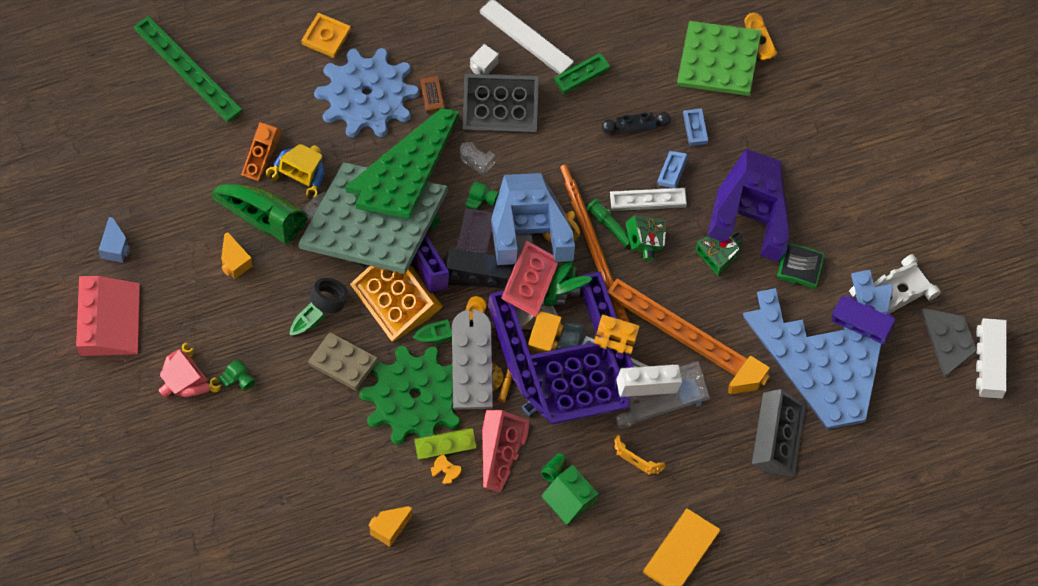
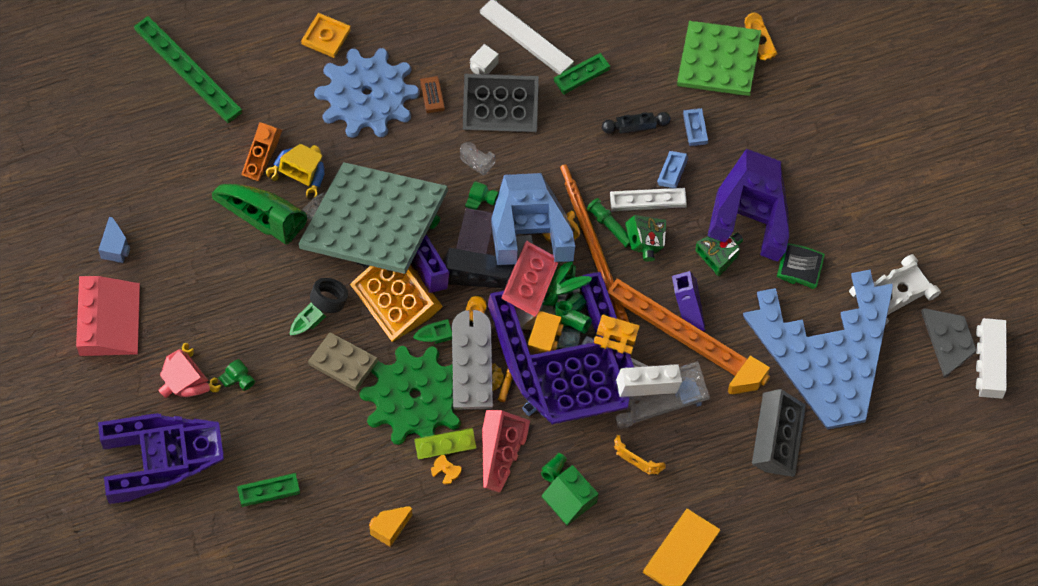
light orange slope [221,232,253,279] -> none
green wing [345,108,459,219] -> none
dark purple brick [832,295,895,345] -> none
none -> dark purple wedge [98,413,224,504]
none -> green plate [237,473,300,507]
none -> green piece [554,293,592,334]
none -> dark purple slope [672,271,706,332]

